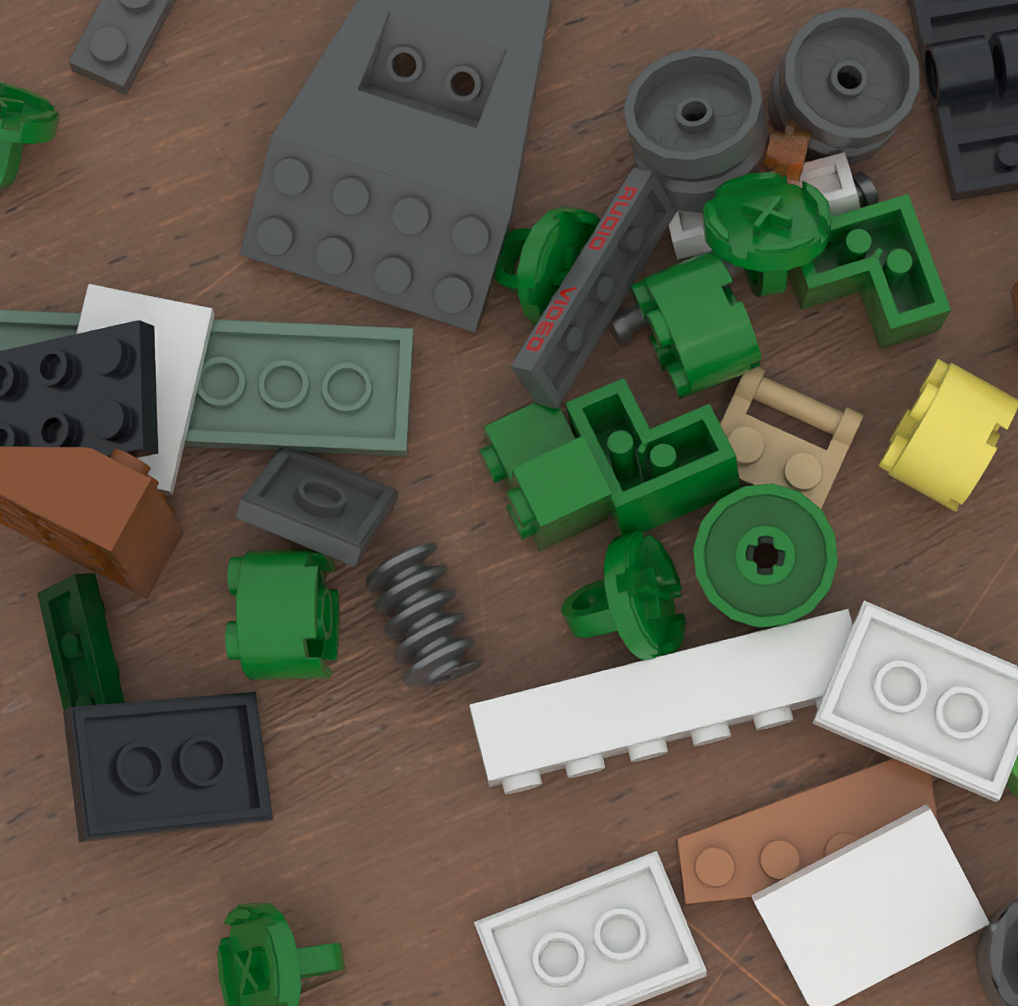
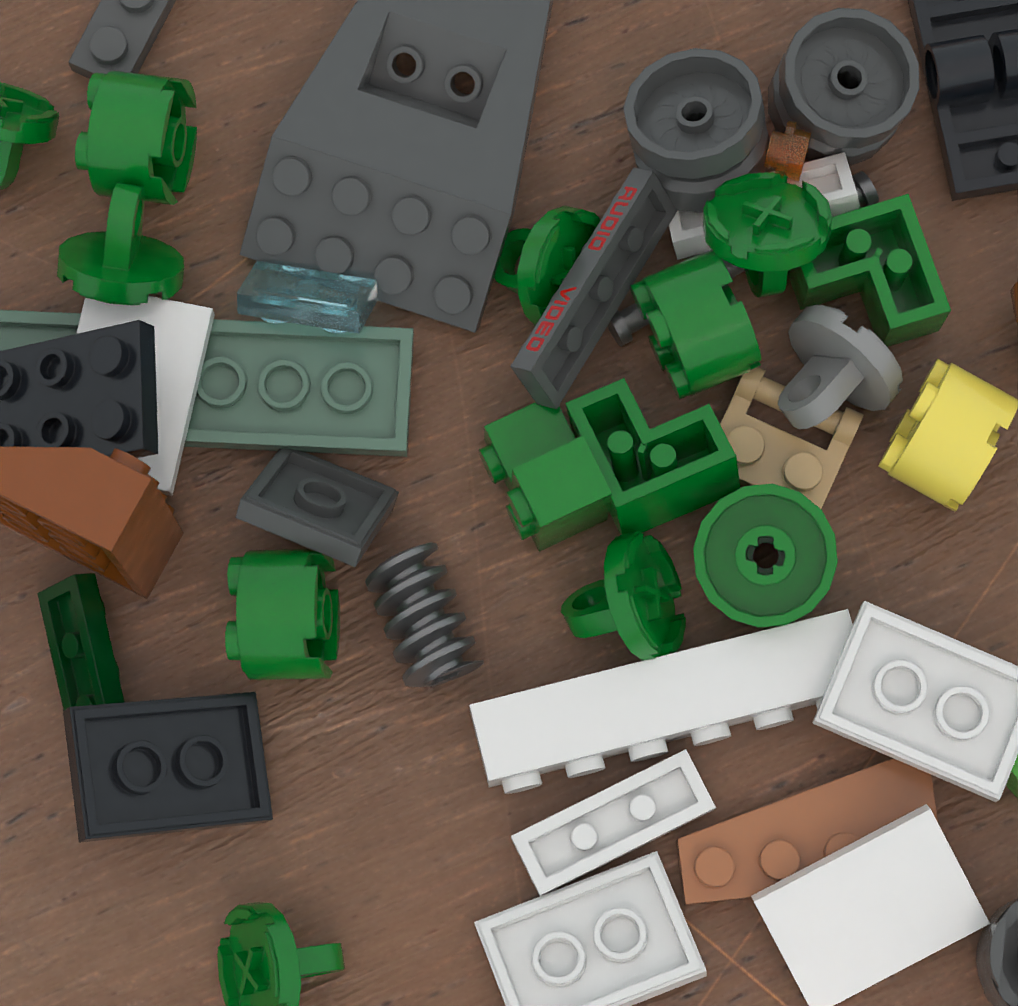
none -> green tile [57,182,184,306]
none -> green brick [75,71,197,205]
none -> clear light blue plate [237,261,377,334]
none -> white plate [511,749,716,896]
none -> light grey tile [778,305,903,429]

